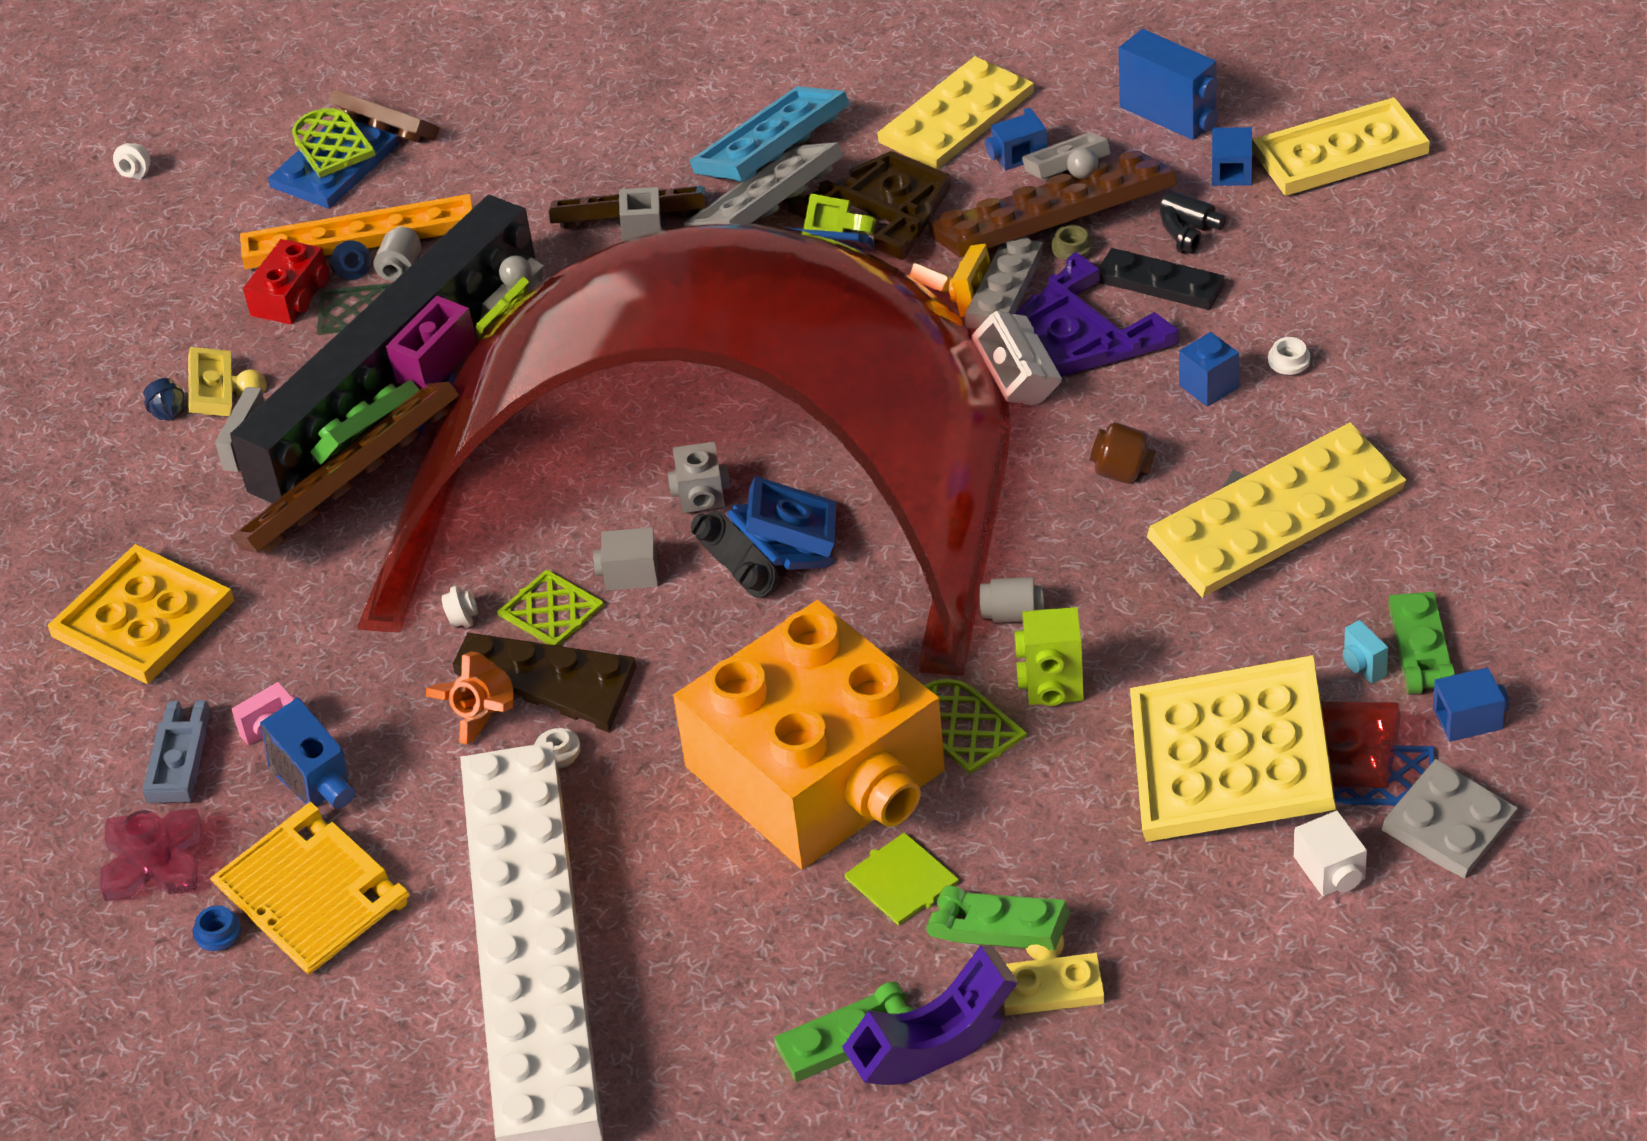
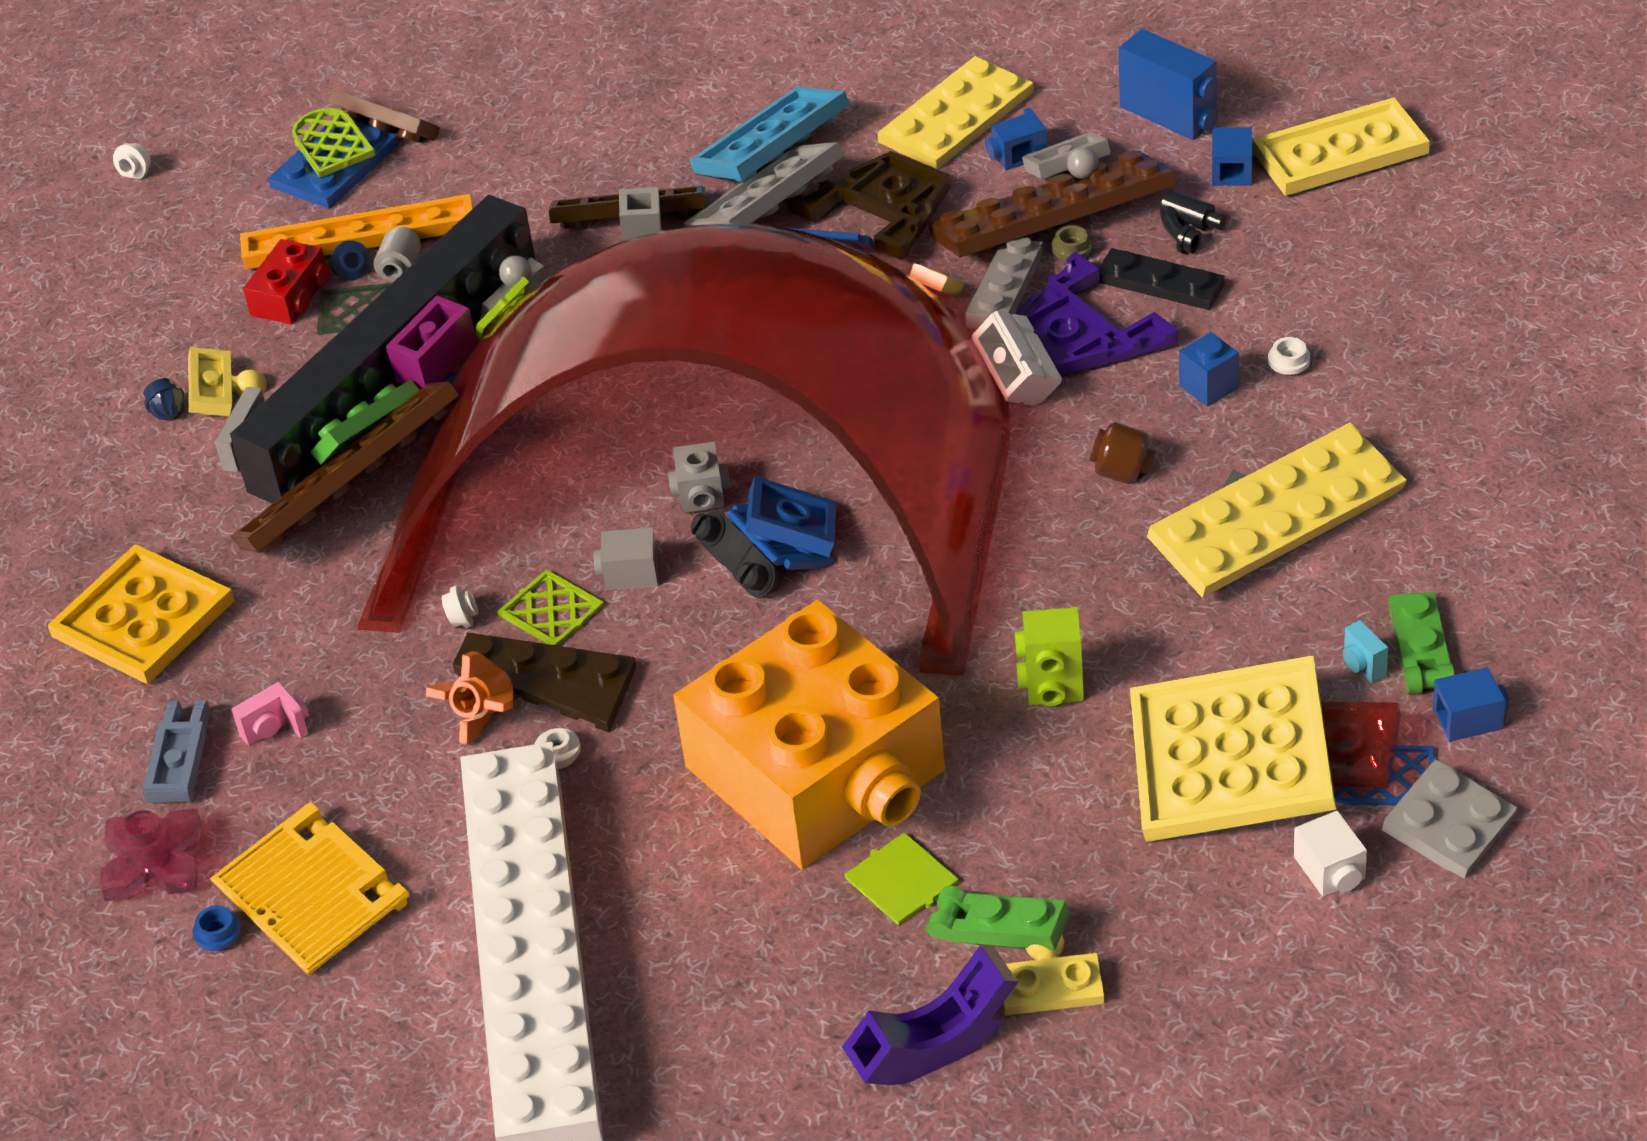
blue torso [260,697,356,809] -> none
bright green plate [774,982,915,1082] -> none
lime plate [804,194,877,235] -> none
lime window [924,679,1027,774] -> none
yellow plate [949,244,991,317] -> none
light grey brick [980,577,1045,623] -> none

